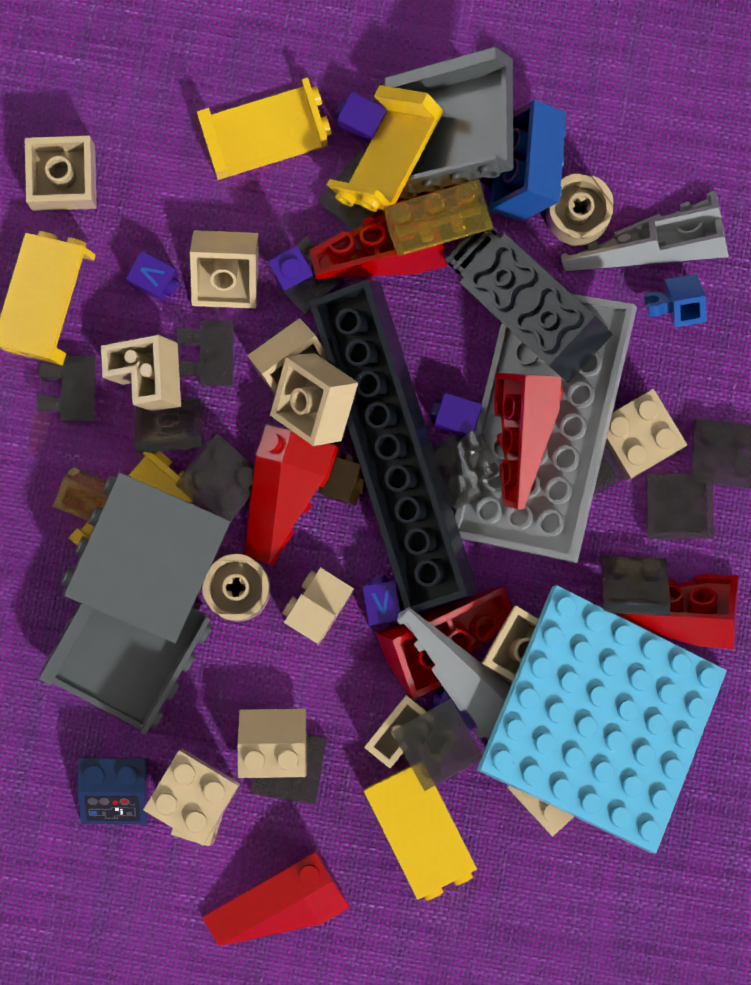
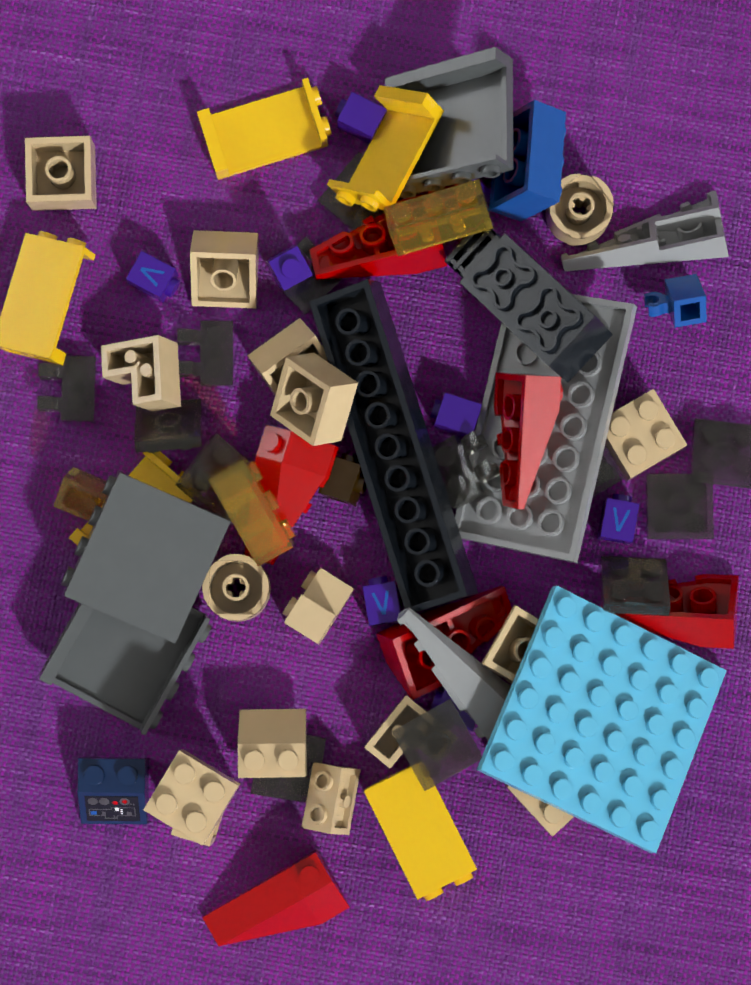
none -> clear yellow brick [208,456,296,566]
none -> tan bracket [302,762,361,835]
none -> dark purple brick [597,494,639,545]

